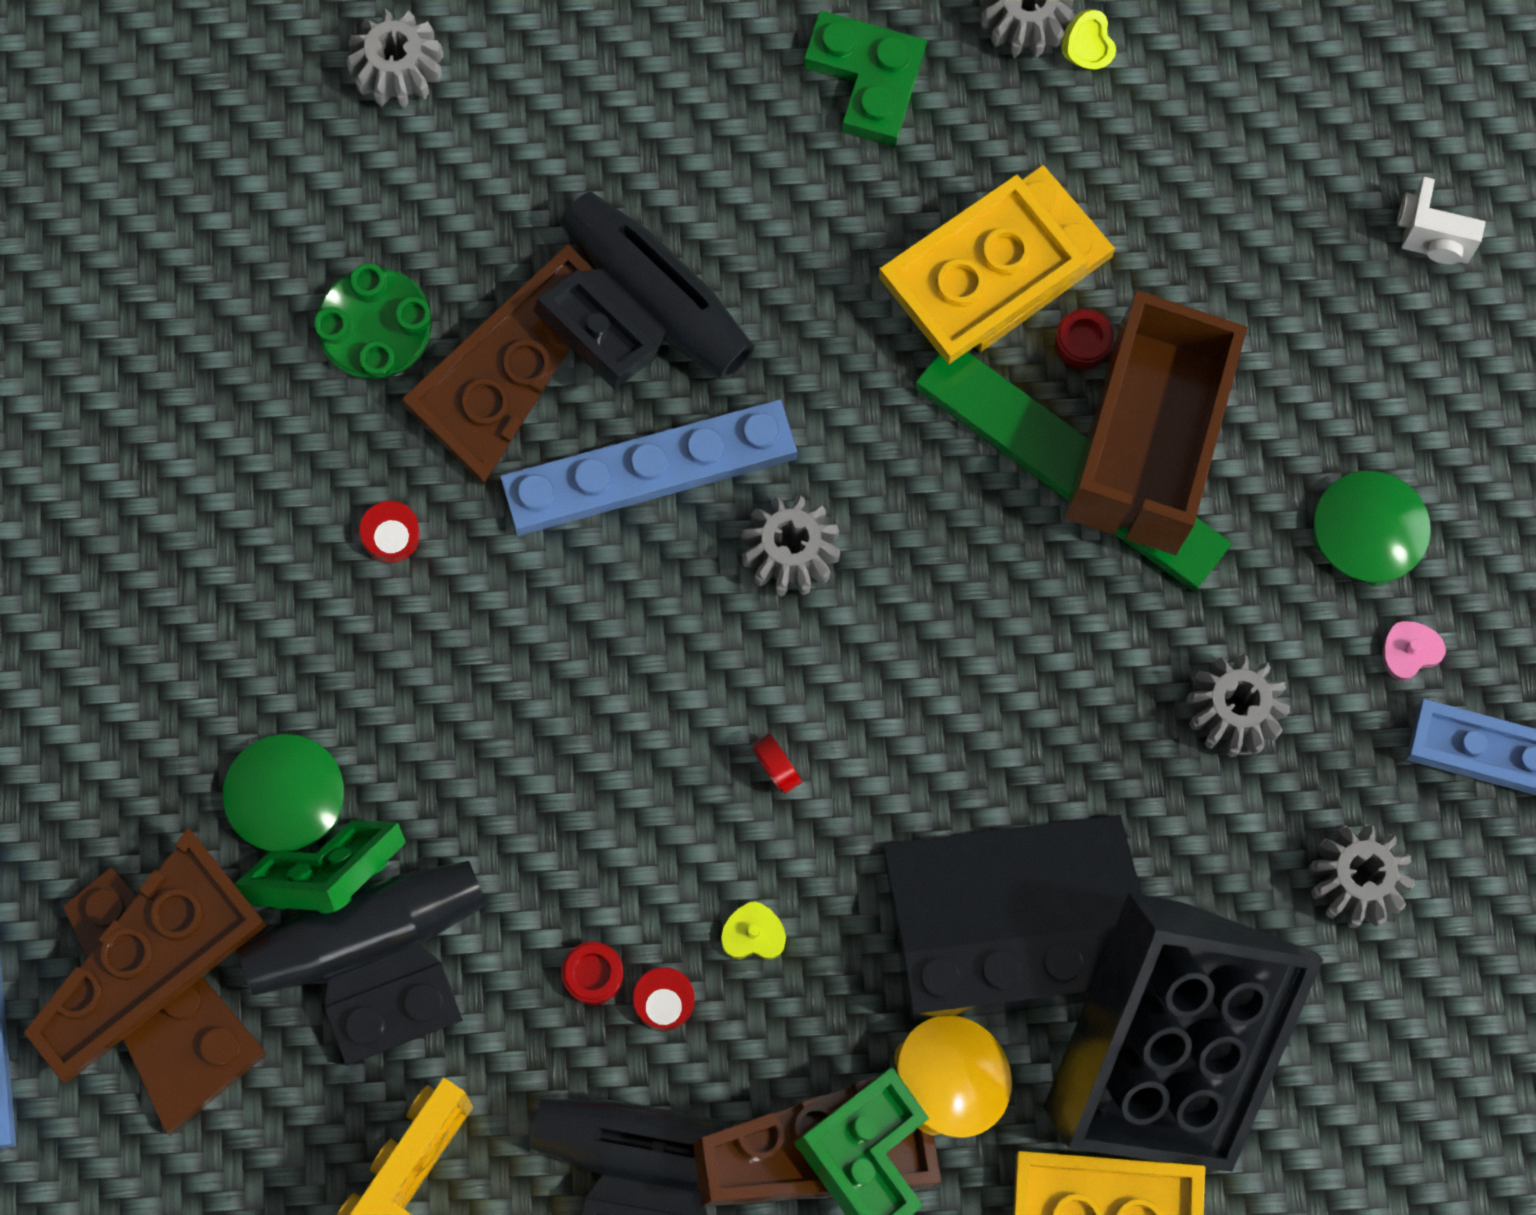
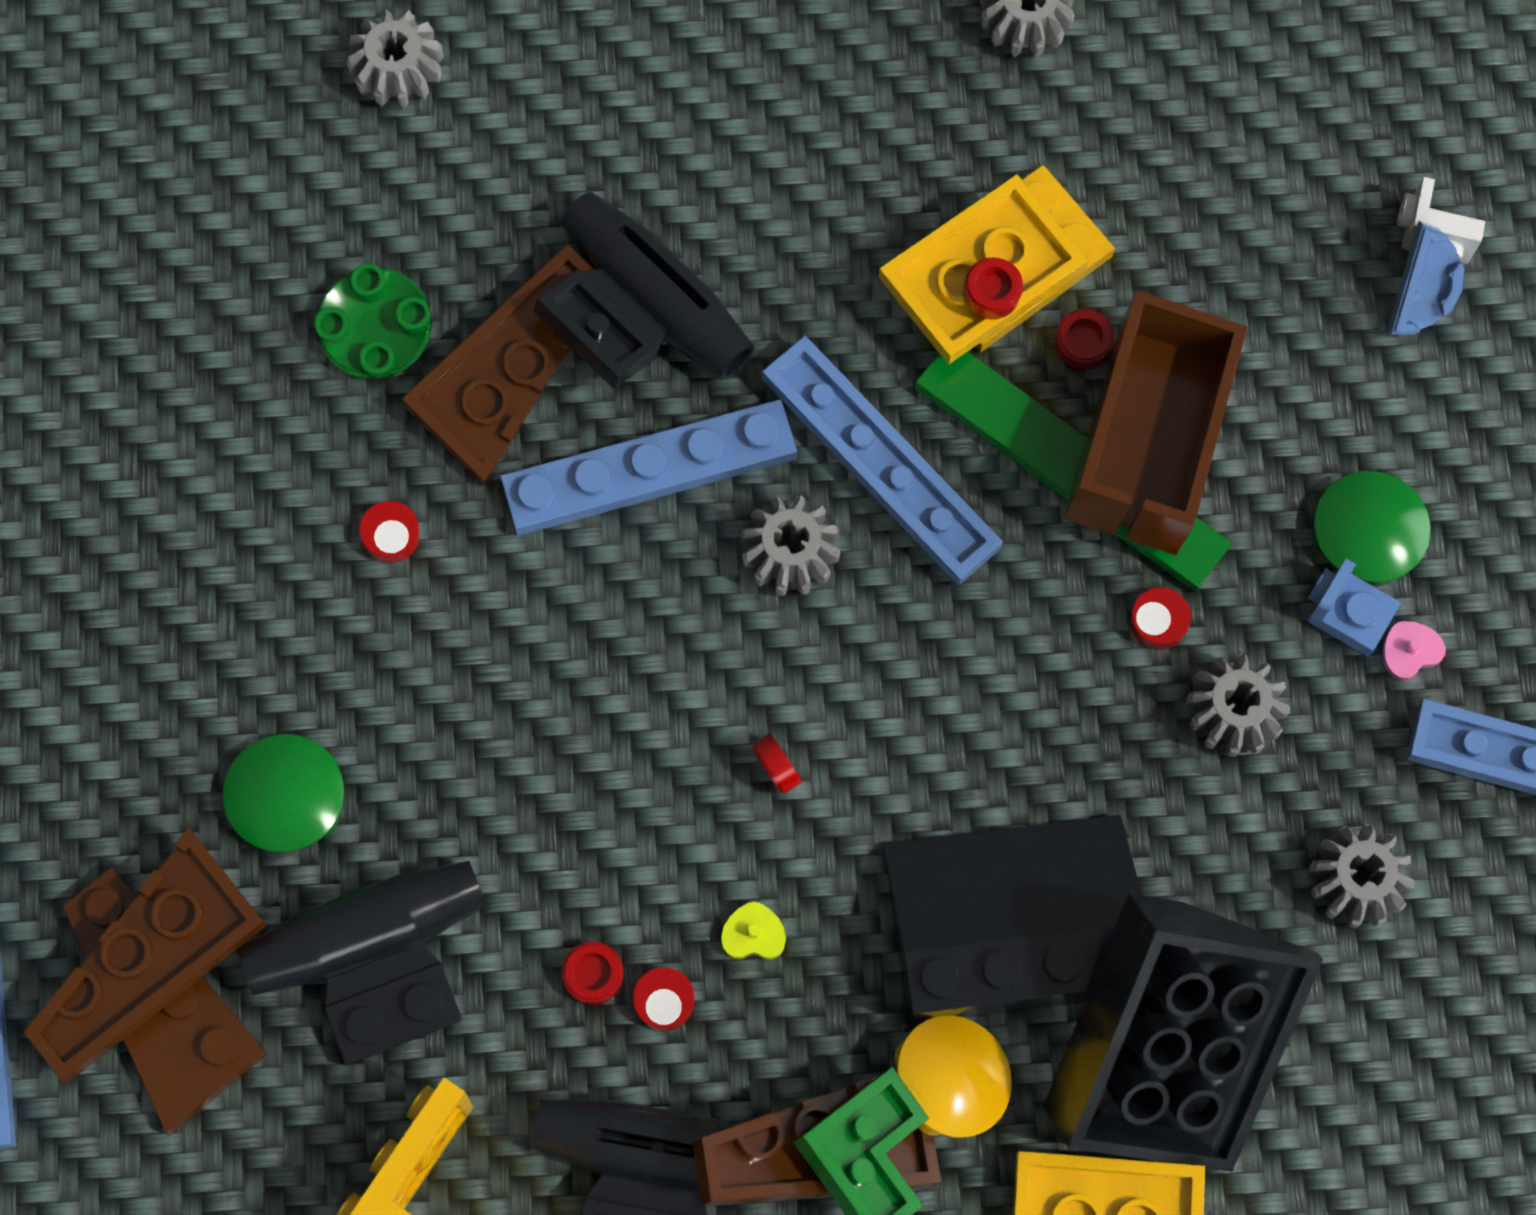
green plate [234,820,406,913] -> none
green plate [804,10,927,147] -> none
neon yellow piece [1061,9,1116,70] -> none
none -> medium blue plate [762,335,1003,586]
none -> red tile [963,257,1023,320]
none -> red tile [1129,587,1191,650]
none -> medium blue bracket [1307,558,1401,657]
none -> medium blue tile [1387,220,1464,335]

